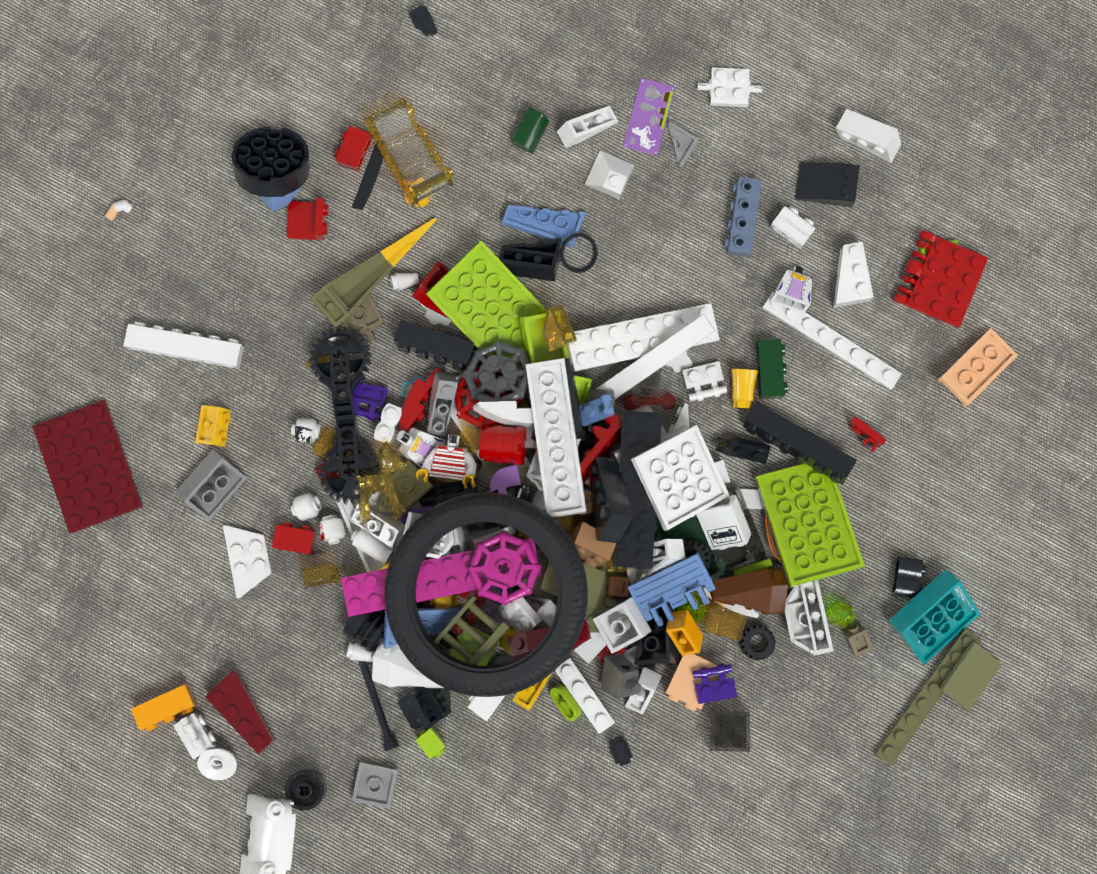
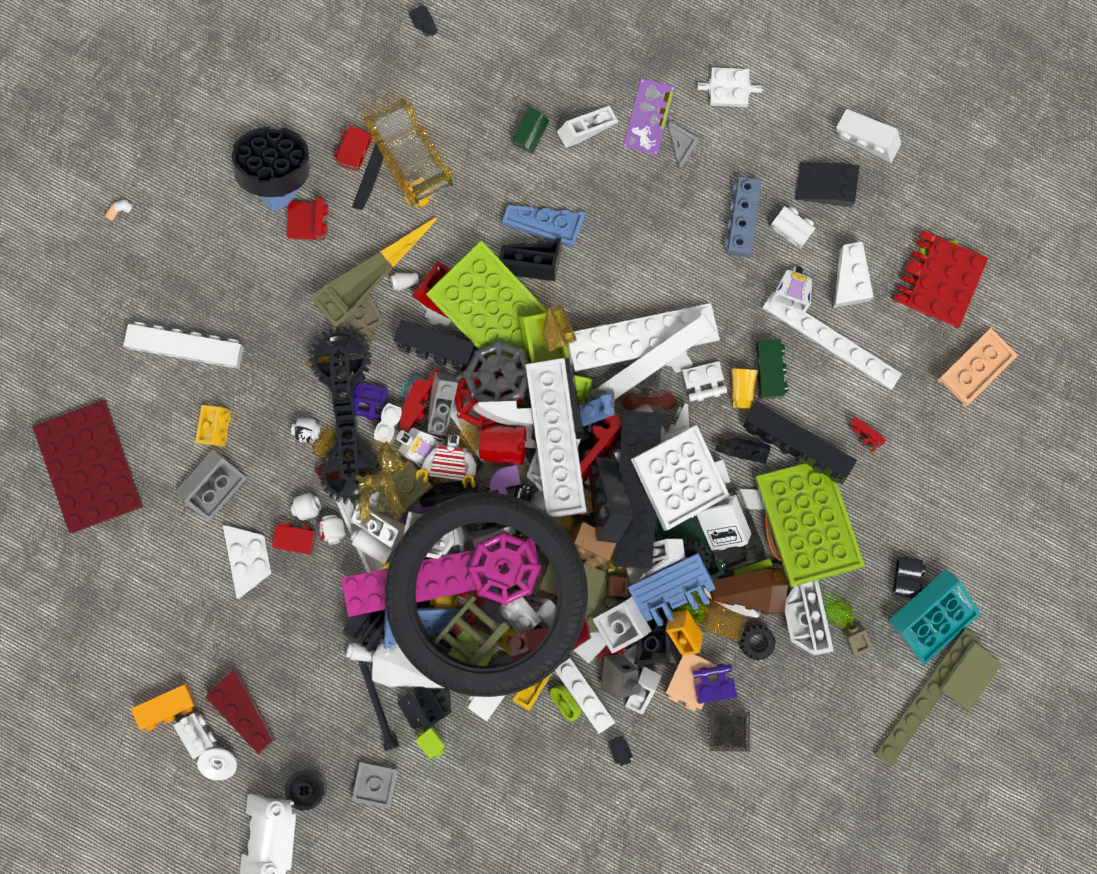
clear yellow torso [301,563,341,590] -> none
black tyre [560,233,598,273] -> none
white slope [585,150,634,199] -> none

